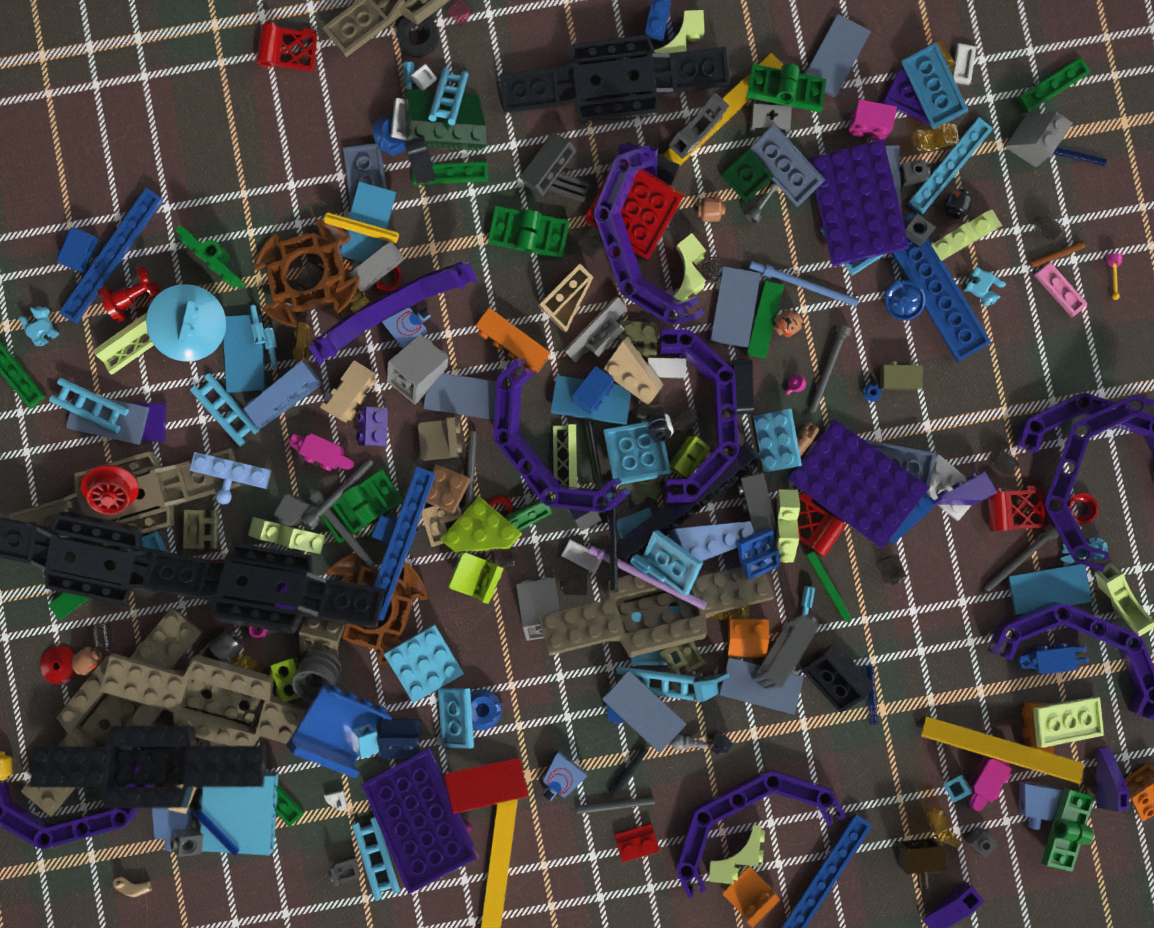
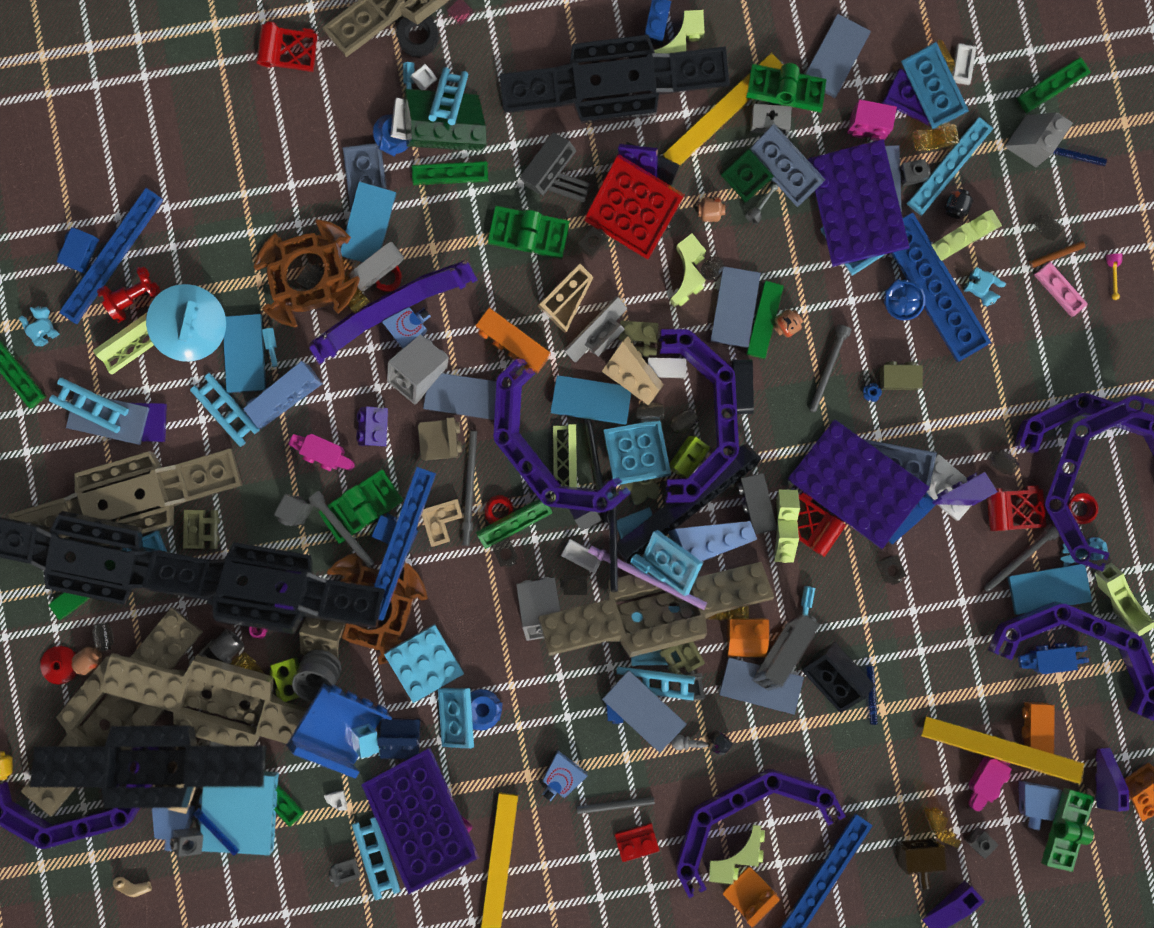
red piece [81,465,139,515] -> none
green plate [175,225,246,289] -> none
light blue plate [190,452,271,504] -> none
yellowish green arch [248,517,325,554] -> none
medium azure axle [250,305,266,344] -> none
pearl gold plate [293,322,312,365] -> none
dark grey piece [301,459,373,530] -> none
tan wedge [320,361,376,423] -> none
yellow axle [324,212,399,243] -> none
black beam [405,136,436,184] -> none
medium nougat plate [426,464,470,514] -> none
lime plate [440,496,522,553] -> none
red tile [444,758,529,814] -> none
lime bracket [448,552,504,604] -> none
blue brick [572,366,615,414] -> none
dark purple piece [594,145,703,325] -> none
black bar [609,746,649,798] -> none
black head [647,412,673,442] -> none
dark grey arch [668,93,730,158] -> none
medium azure panel [693,673,730,702] -> none
blue slope [737,527,780,580] -> none
medium blue bar [749,261,859,307] -> none
medium azure plate [753,409,802,473] -> none
dark pink piece [785,374,806,395] -> none
medium nougat hinge [796,422,819,457] -> none
green tile [804,552,852,623] -> none
dark grey brick [904,214,936,247] -> none
medium azure brick [943,774,973,803] -> none
yellowish green tile [1033,696,1104,748] -> none

